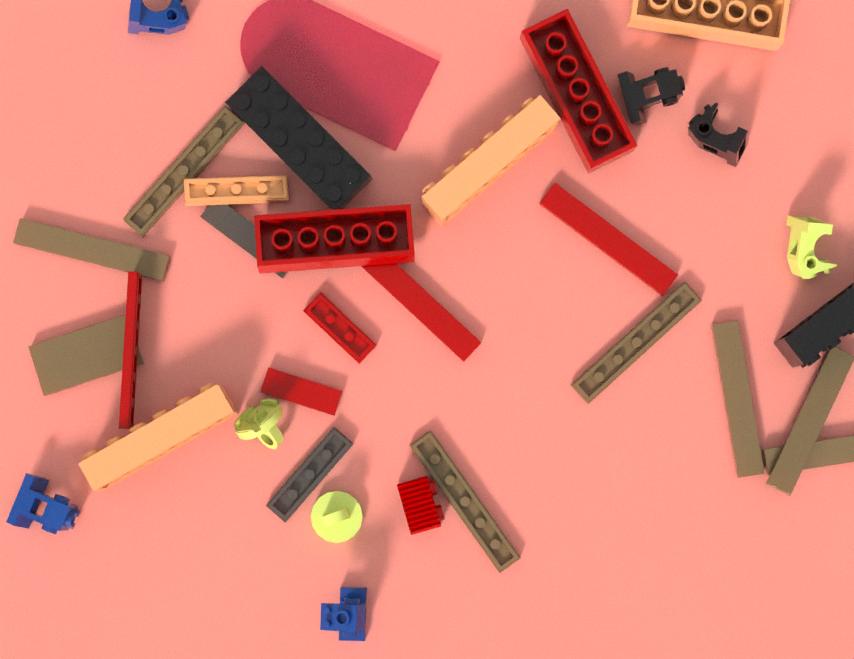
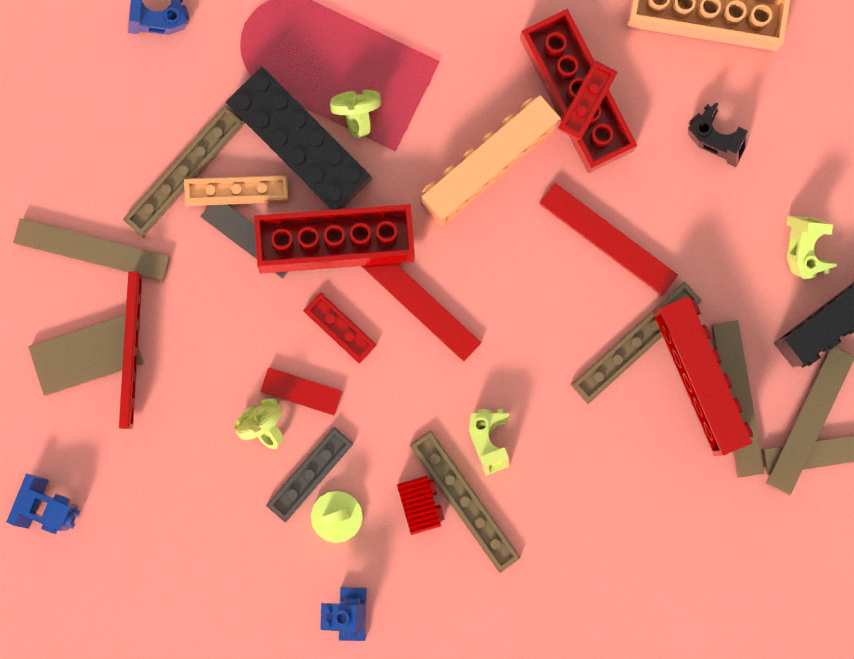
light nougat brick [78,383,238,491] -> none
black tile [617,67,685,126] -> none
none -> yellowish green tile [330,90,381,138]
none -> yellowish green tile [469,409,510,476]
none -> red tile [558,60,618,141]
none -> red brick [653,296,753,456]

